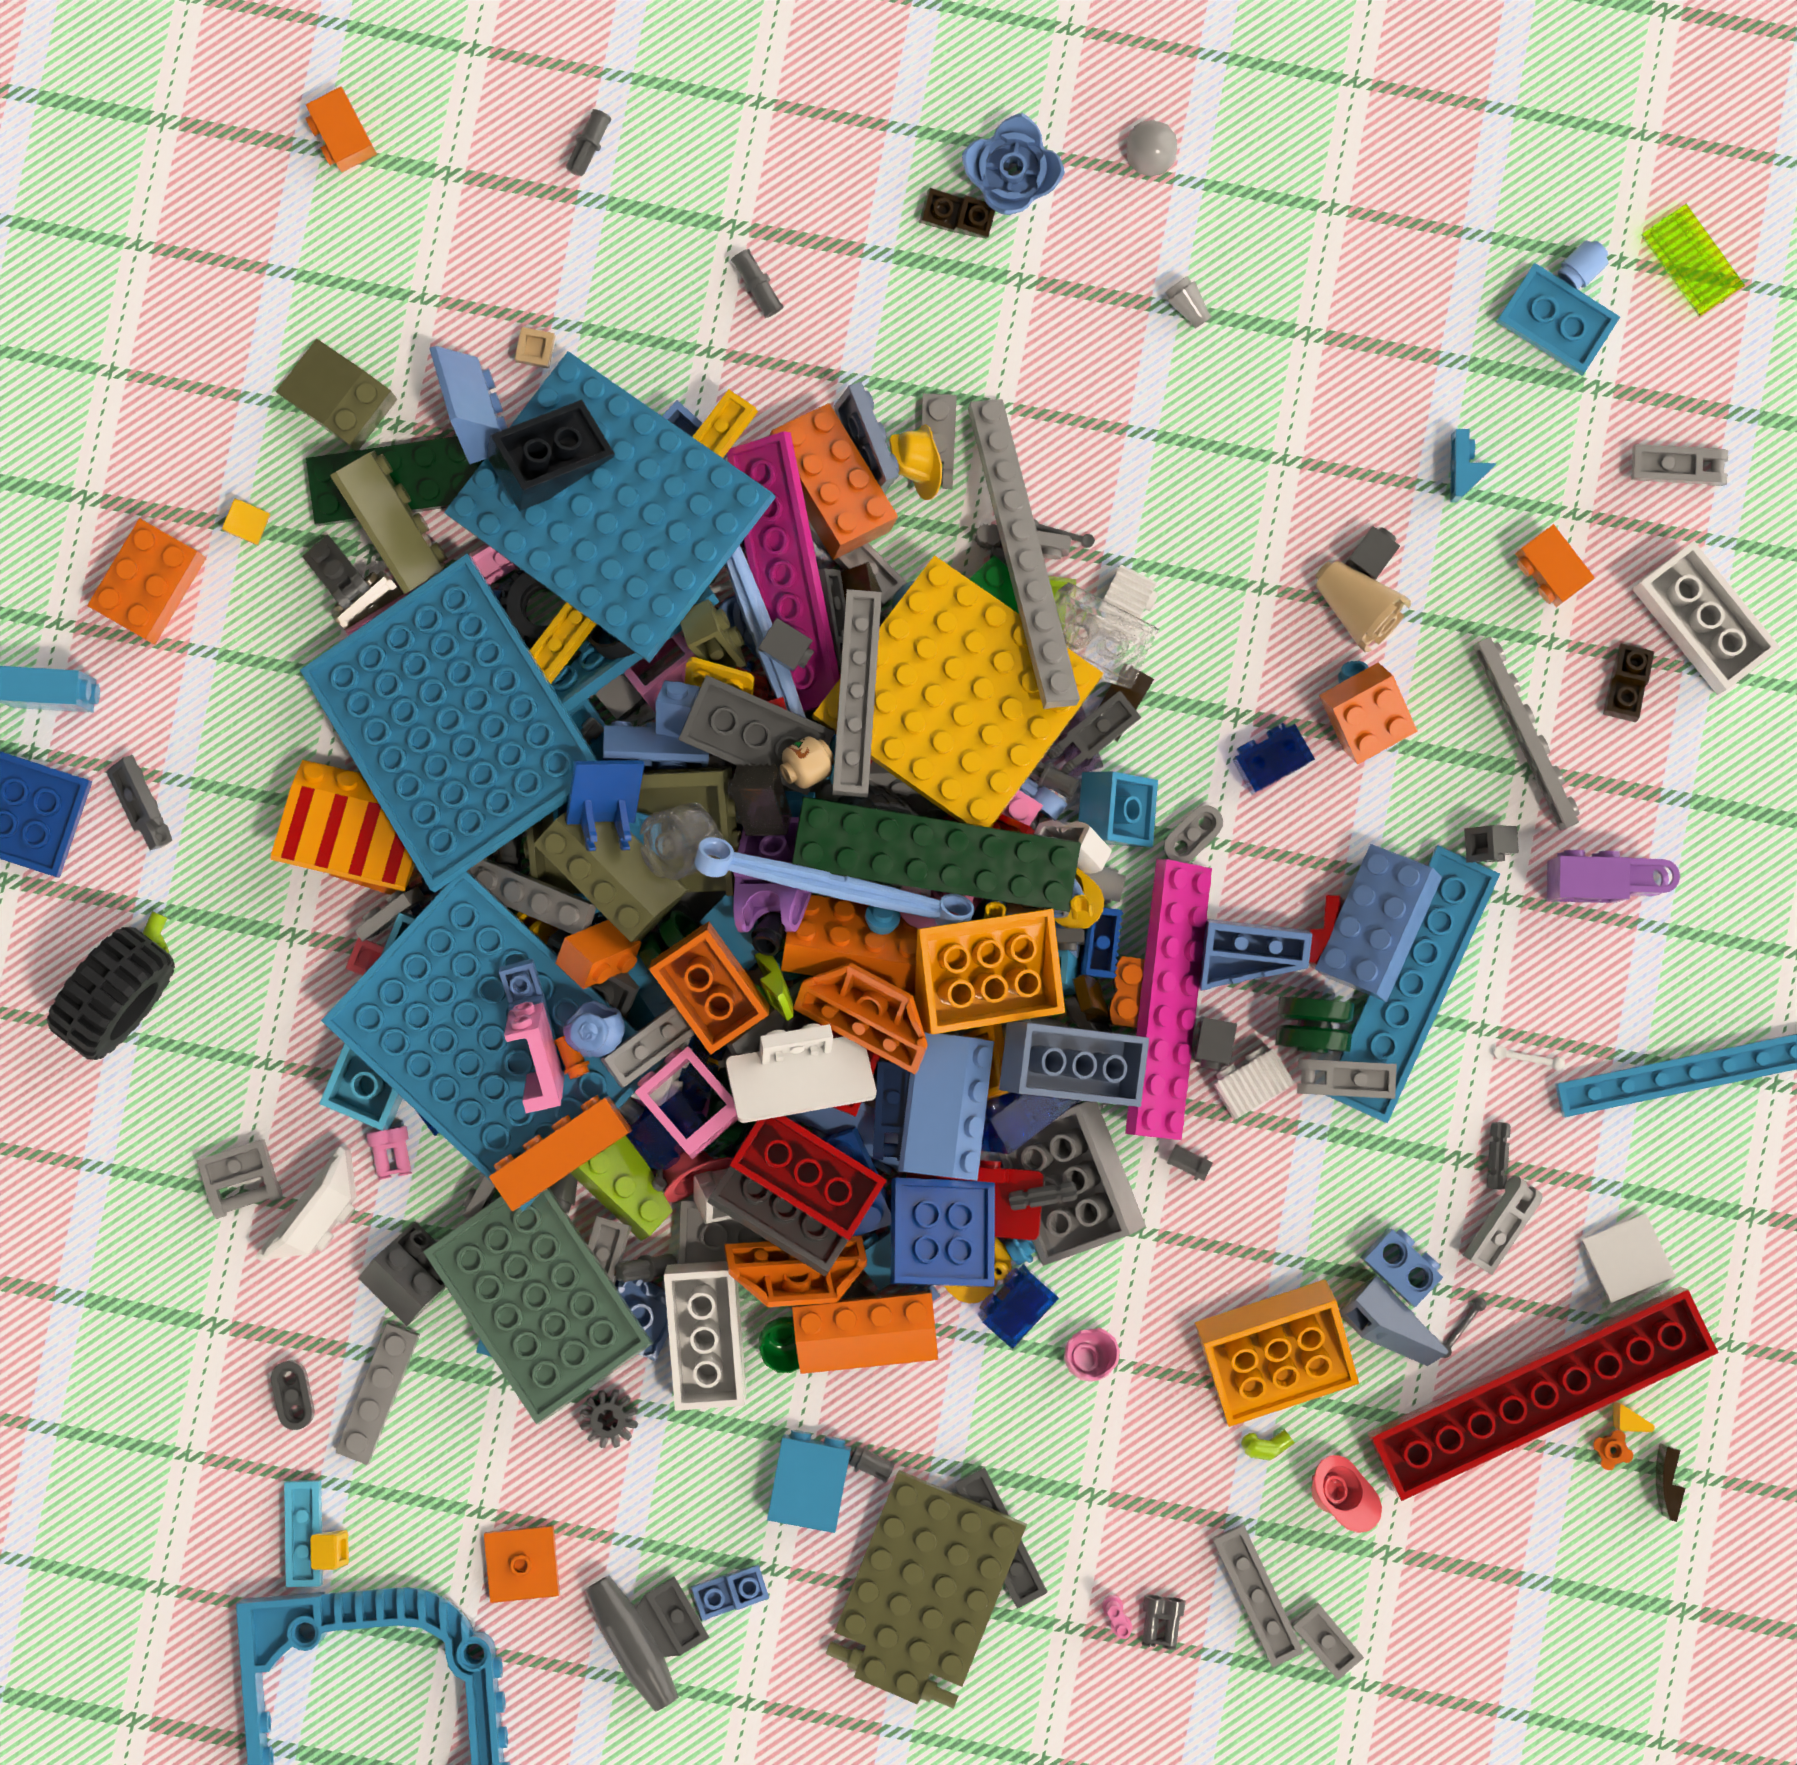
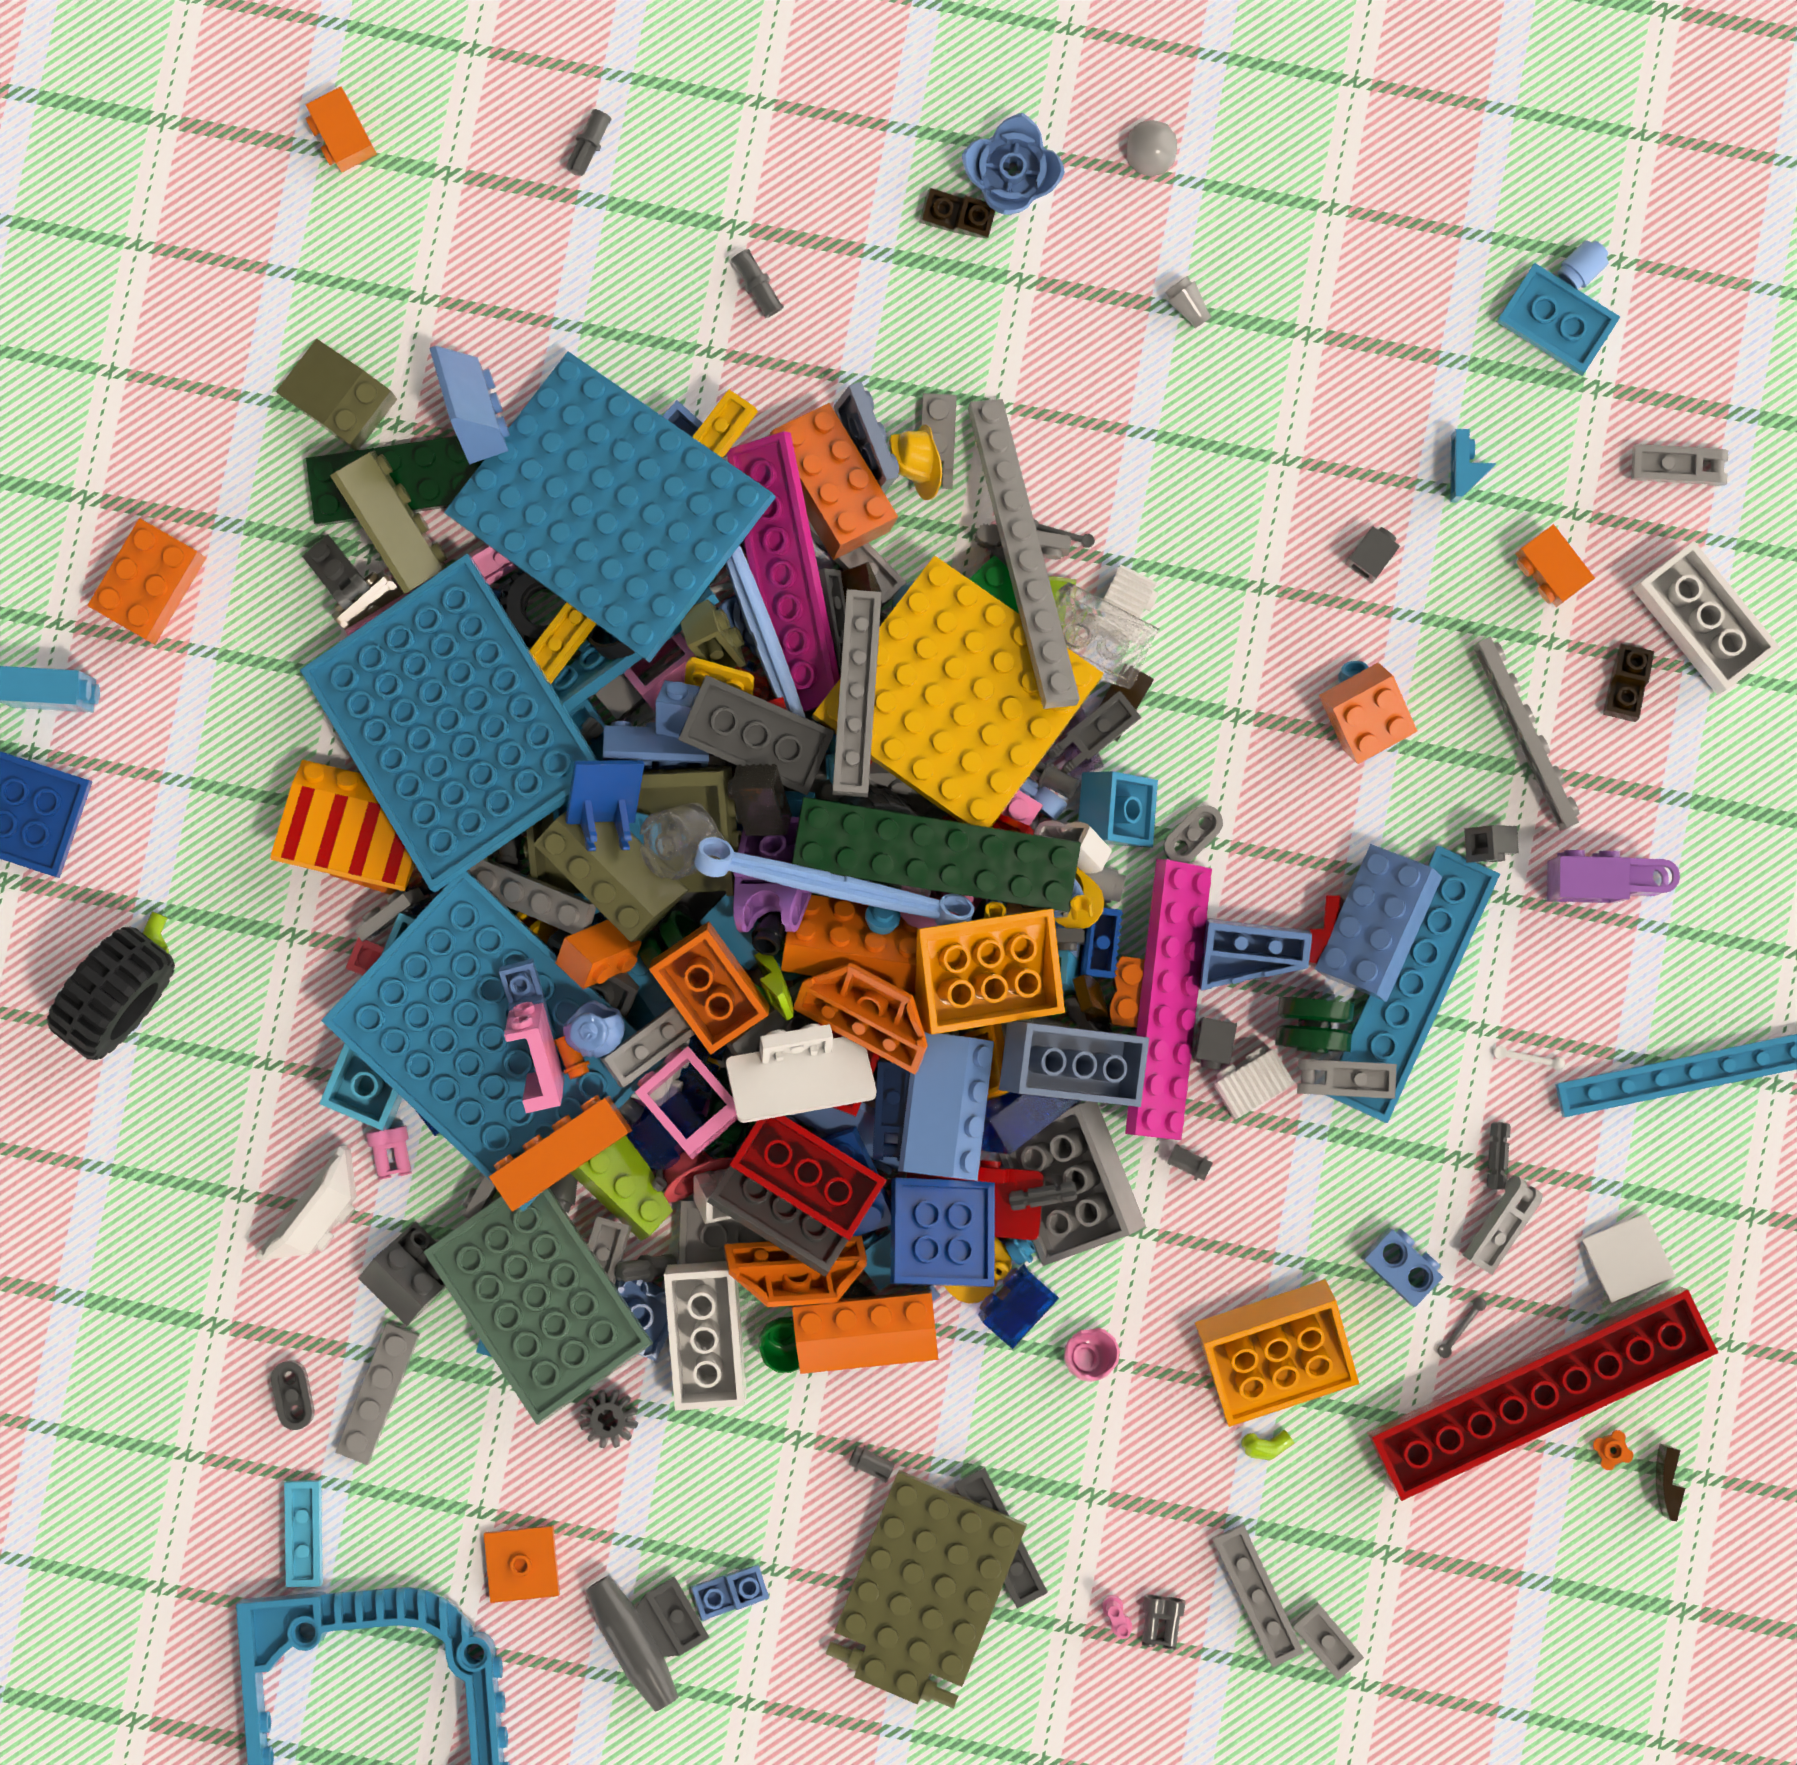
dark grey hinge [106,755,173,851] -> none
light grey plate [196,1139,283,1219] -> none
yellow slope [222,498,271,545] -> none
yellow slope [310,1530,349,1570] -> none
black slope [487,400,615,511] -> none
tan plate [514,327,556,369] -> none
dark grey brick [758,618,814,672] -> none
dark azure brick [767,1430,851,1533] -> none
tan head [780,736,834,789] -> none
clear blue brick [1232,723,1315,795] -> none
coral piece [1311,1455,1382,1533] -> none
tan cone [1315,561,1411,652] -> none
sand blue slope [1339,1276,1449,1366] -> none
yellow slope [1613,1401,1655,1432] -> none
clear neon green piece [1641,203,1745,317] -> none

